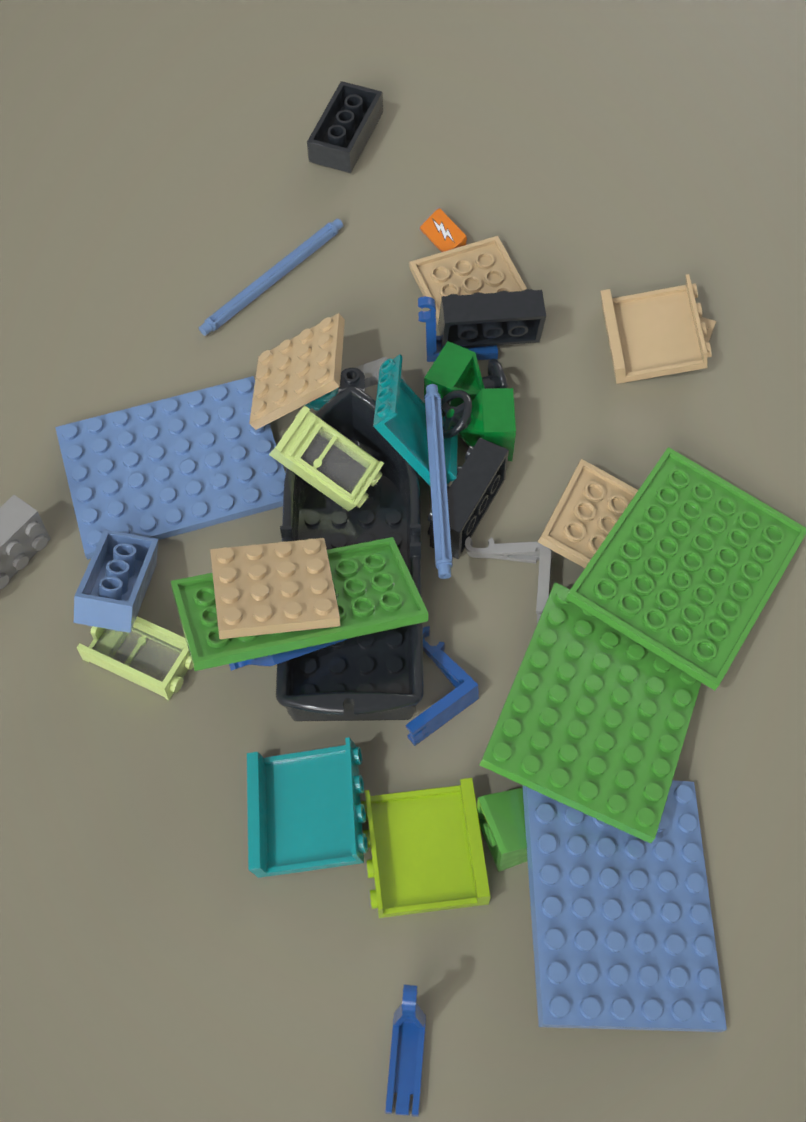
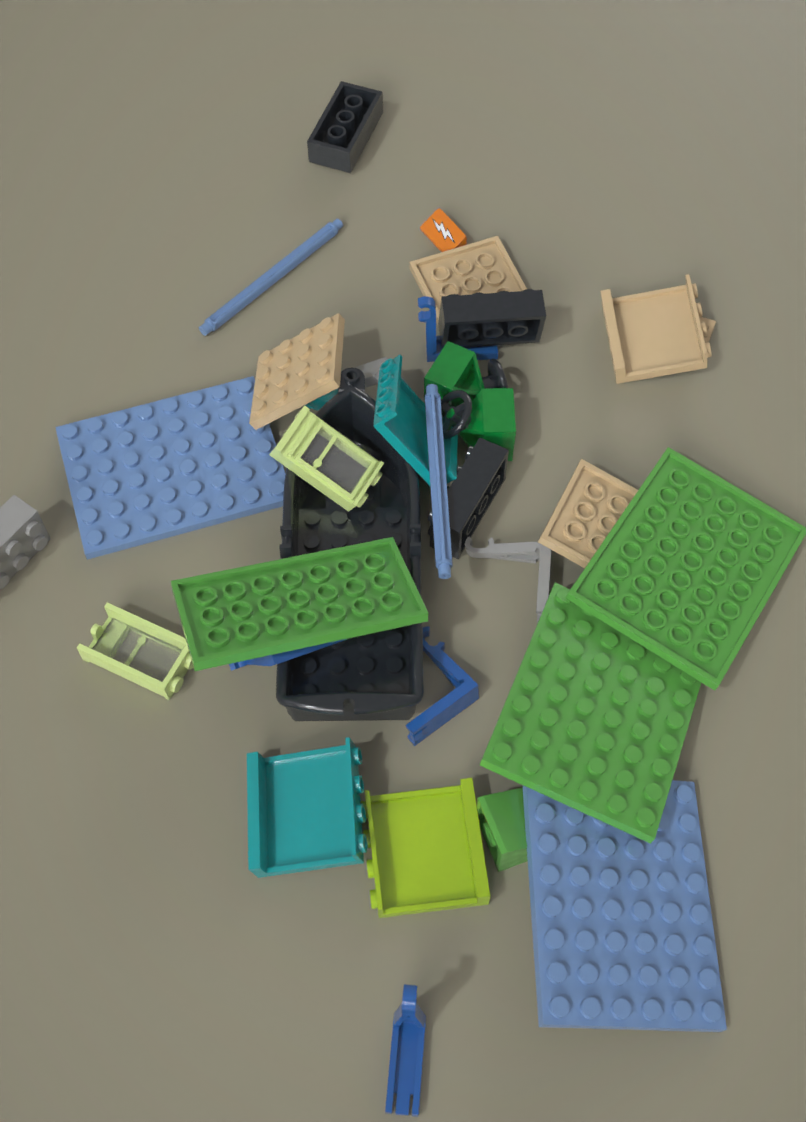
medium blue brick [74,529,158,633] -> none
tan plate [210,538,340,639] -> none

